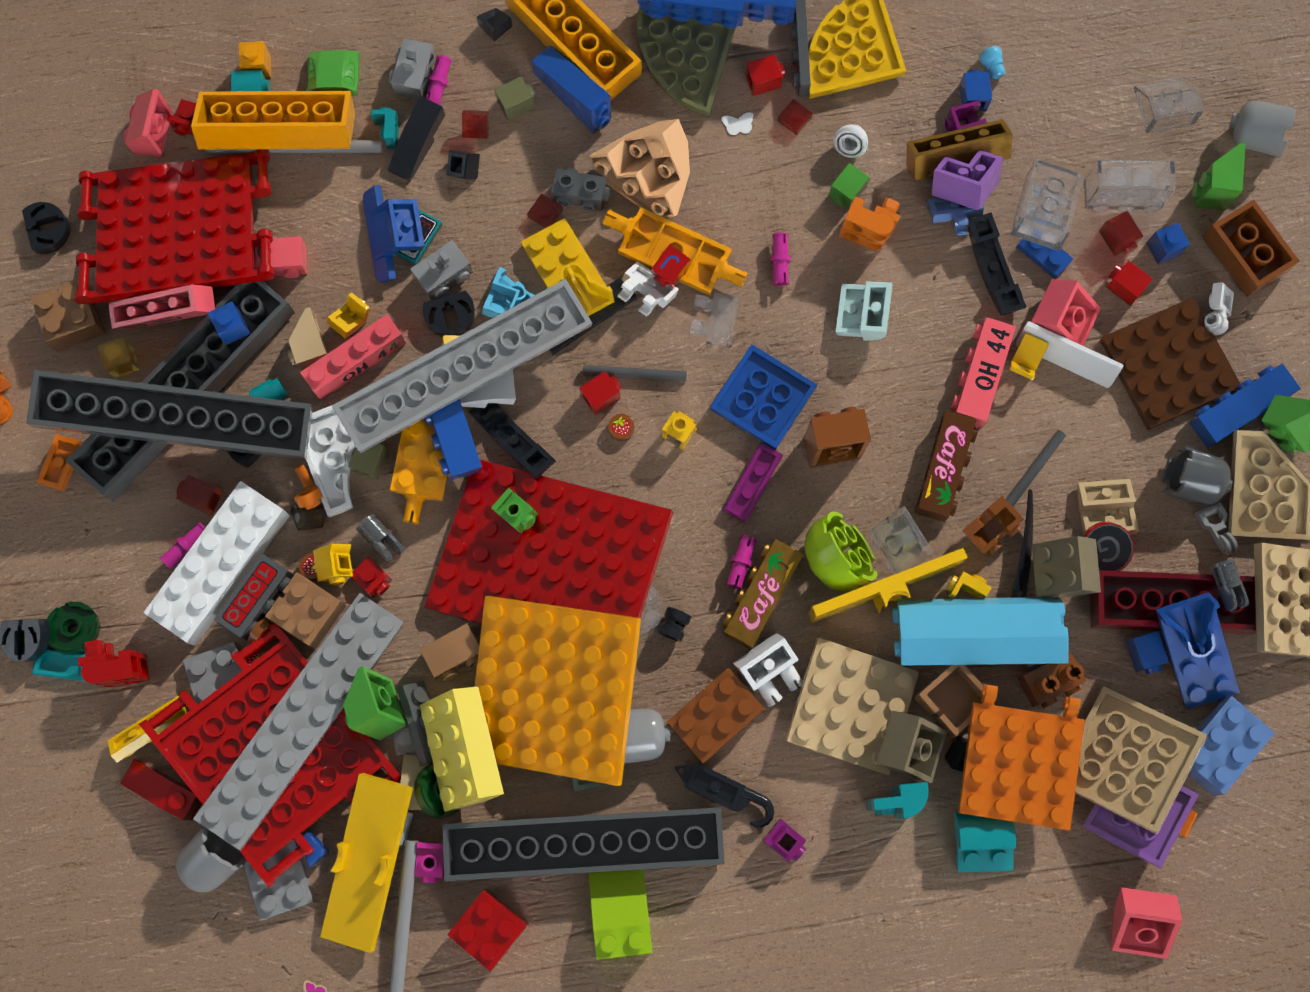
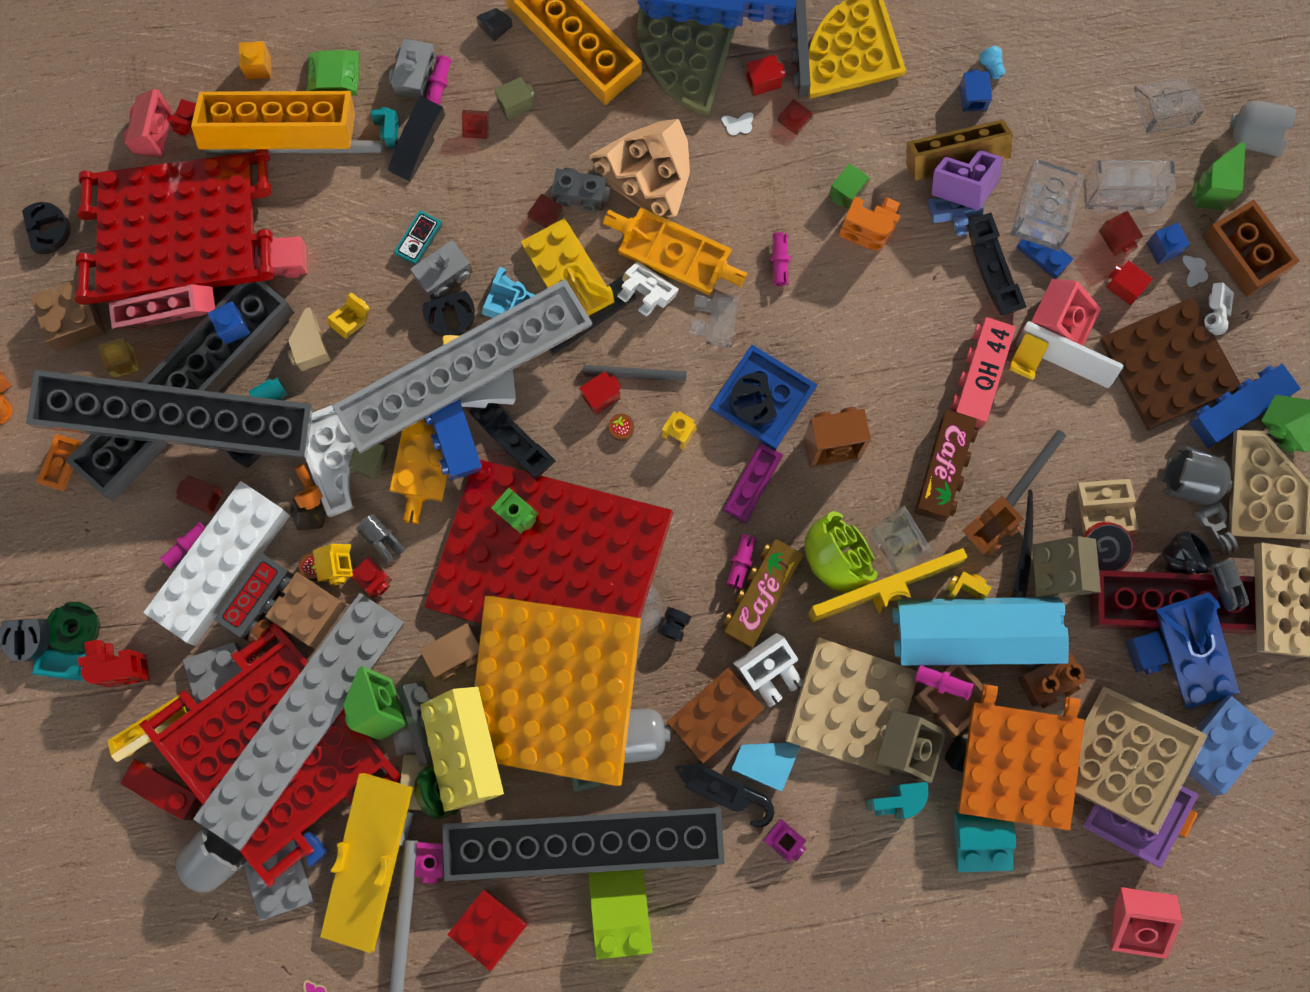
teal brick [231,70,271,91] -> none
coral brick [300,314,406,401] -> none
blue plate [363,185,425,283] -> none
black slope [447,150,480,179] -> none
blue slope [532,46,611,133] -> none
red brick [651,244,692,289] -> none
white brick [833,124,868,158] -> none
light aqua brick [836,281,893,341] -> none
magenta window [944,100,987,132] -> none
none -> black piece [730,373,777,427]
none -> medium azure slope [731,743,800,792]
none -> dark pink pin [915,665,974,701]
none -> black piece [1162,531,1214,574]
none -> white sticker [1183,255,1208,287]

